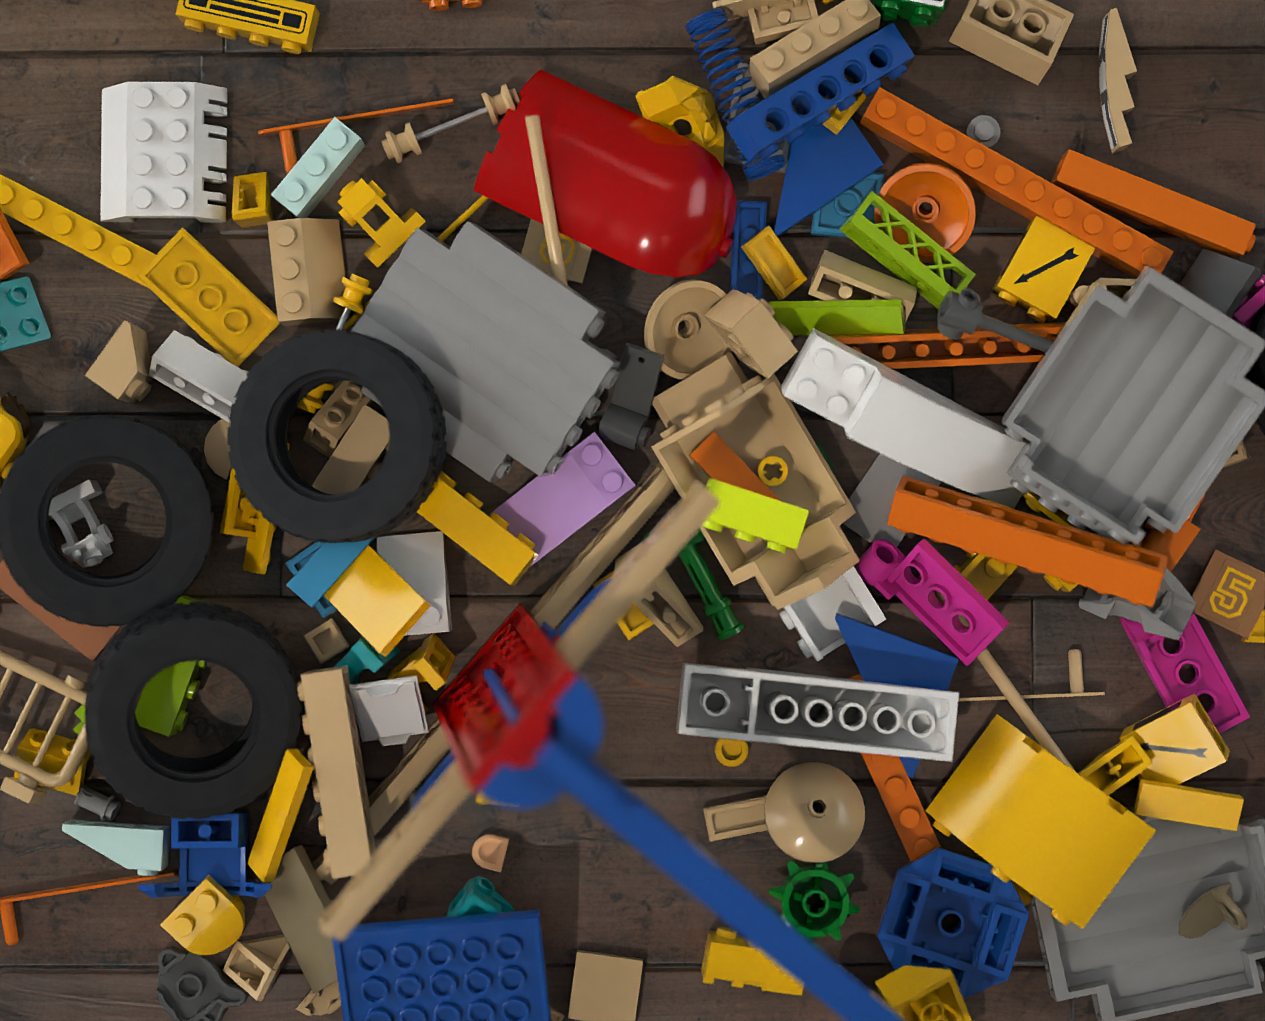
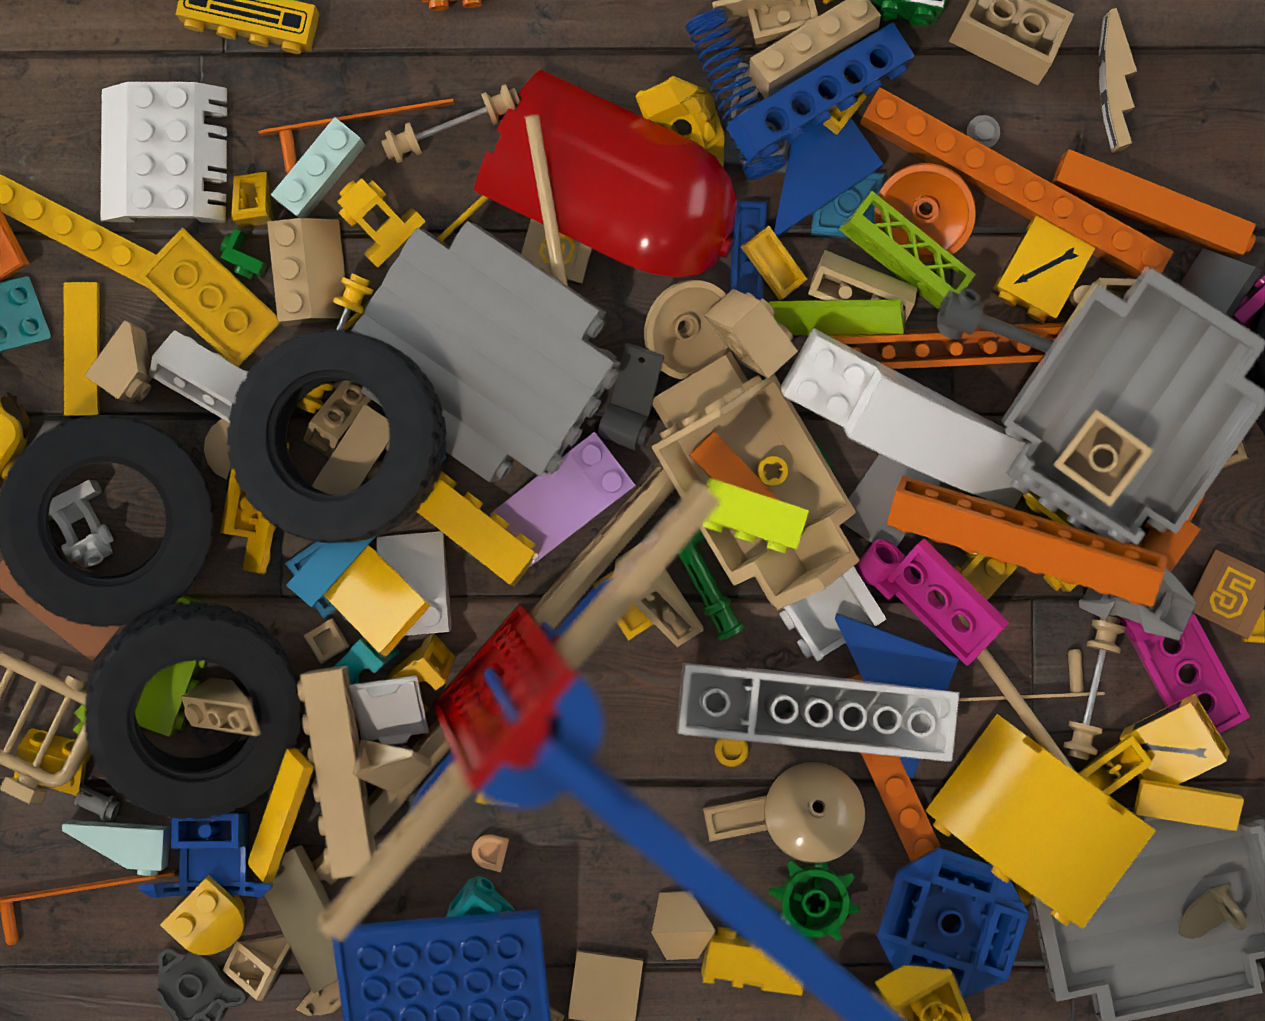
none -> yellow tile [64,282,100,416]
none -> tan slope [181,678,260,736]
none -> green bracket [220,228,269,280]
none -> tan slope [353,739,432,794]
none -> tan slope [652,891,716,960]
none -> tan brick [1054,409,1153,507]
none -> tan axle [1063,616,1126,760]

